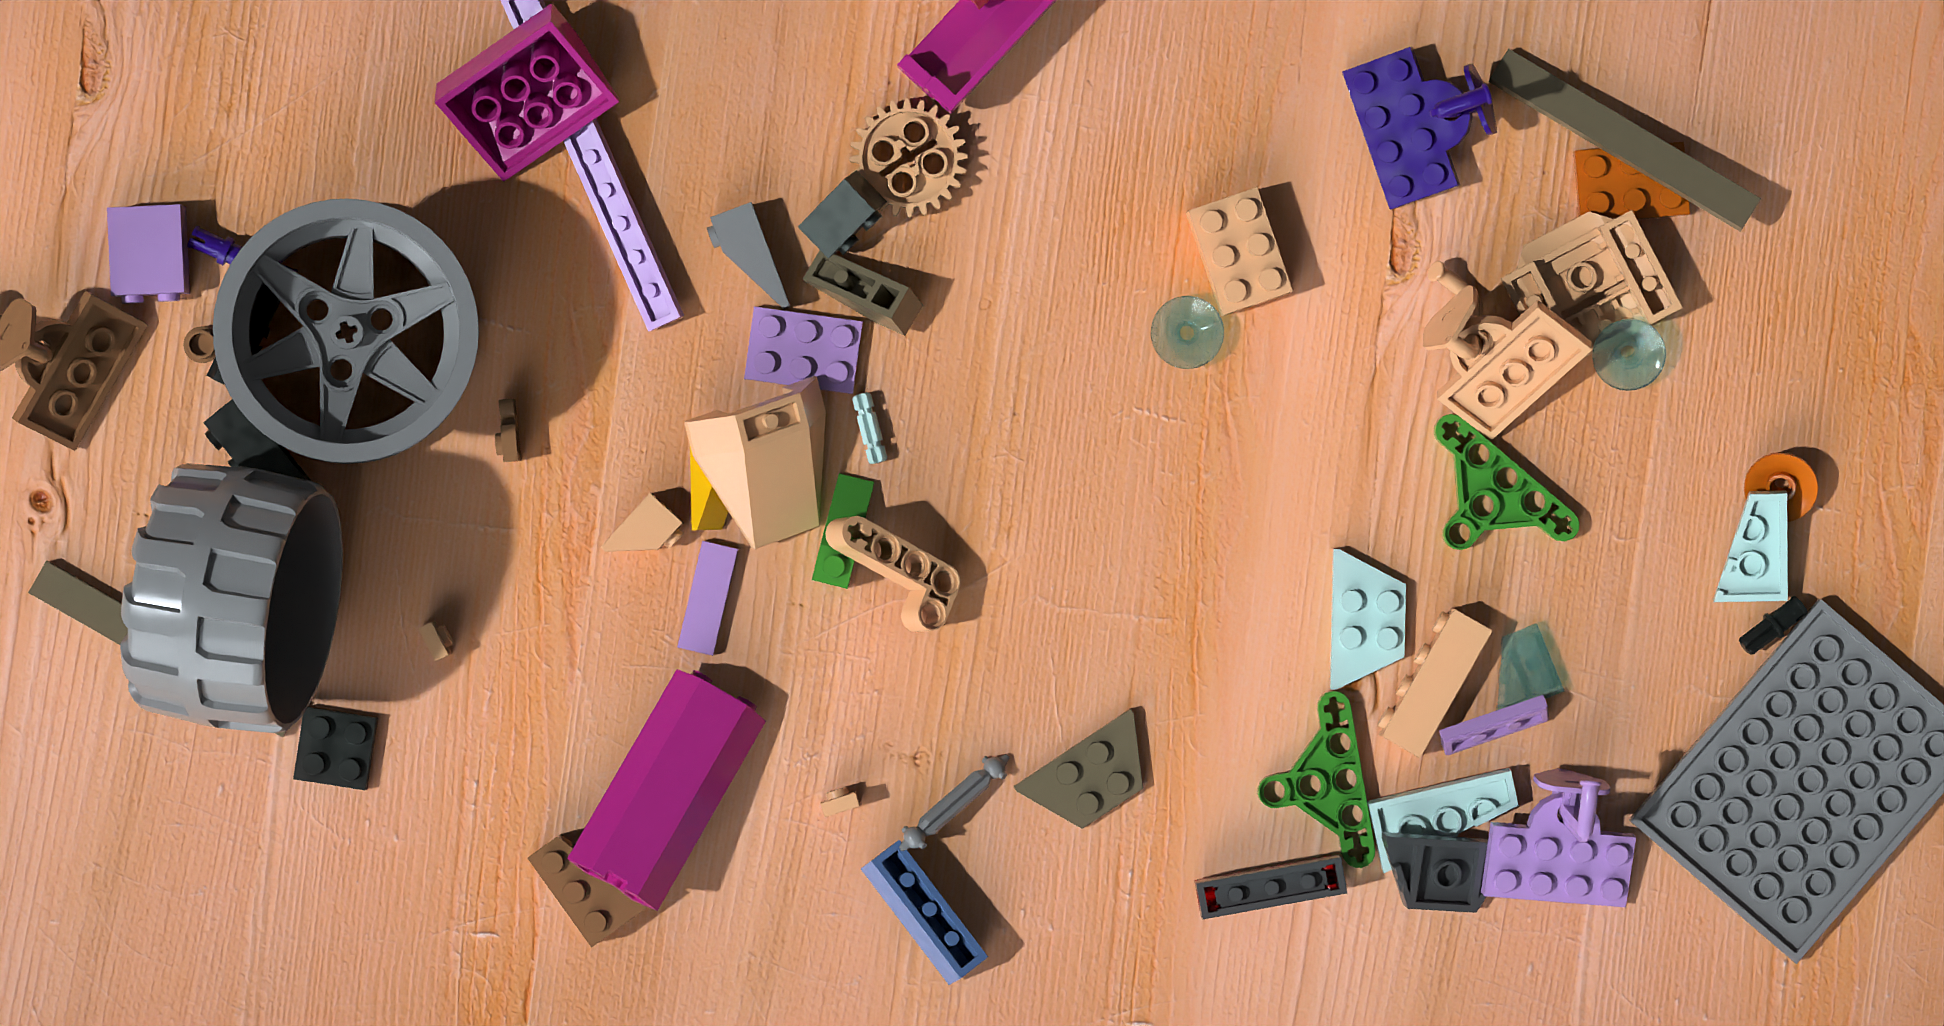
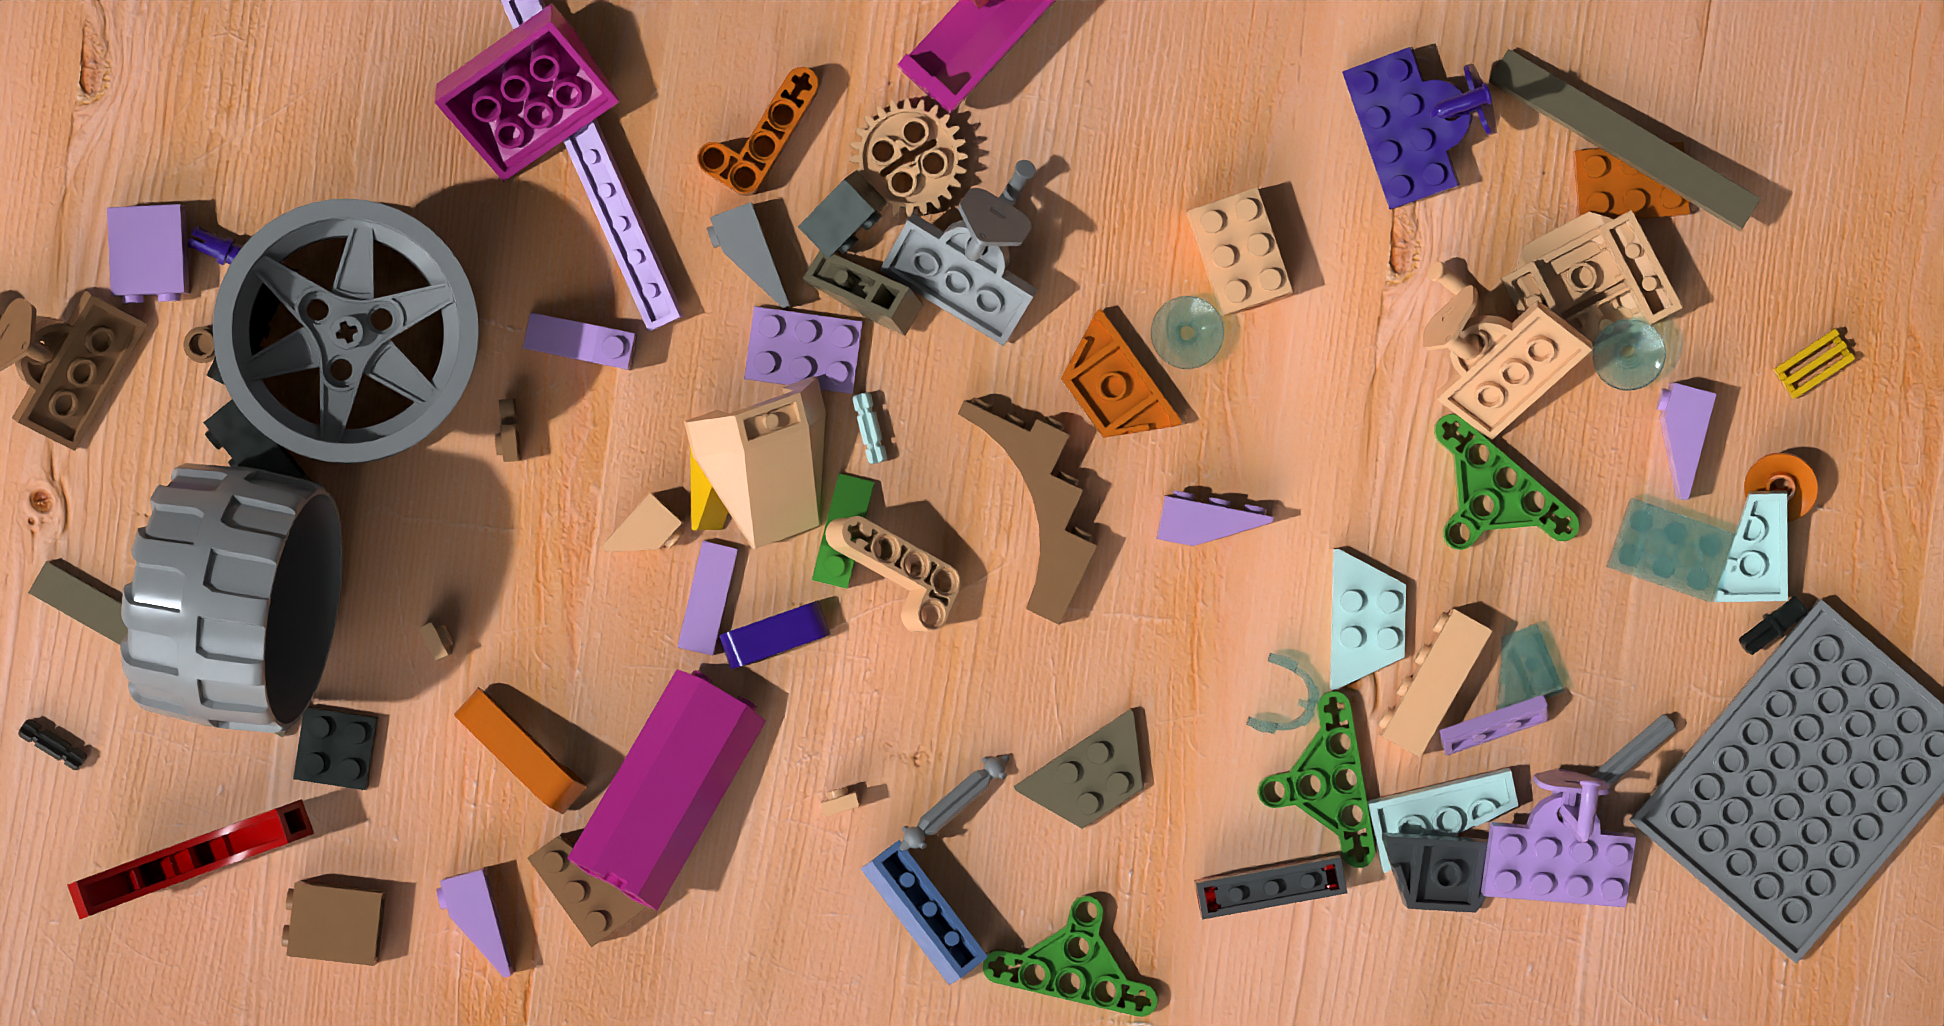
none -> pearl dark grey axle [18,719,87,770]
none -> red arch [67,799,315,919]
none -> medium nougat brick [282,880,386,966]
none -> lavender slope [436,867,514,978]
none -> orange beam [454,687,588,814]
none -> lavender slope [523,312,638,371]
none -> orange beam [697,67,819,196]
none -> dark purple beam [719,600,831,669]
none -> light grey plate [880,160,1038,346]
none -> medium nougat arch [958,397,1097,625]
none -> bright green beam [983,895,1157,1017]
none -> orange wing [1061,308,1183,438]
none -> lavender slope [1156,490,1274,546]
none -> clear light blue piece [1246,653,1319,734]
none -> light grey axle [1590,715,1676,786]
none -> clear light blue plate [1606,498,1735,603]
none -> lavender slope [1657,383,1716,500]
none -> yellow tile [1773,328,1855,399]

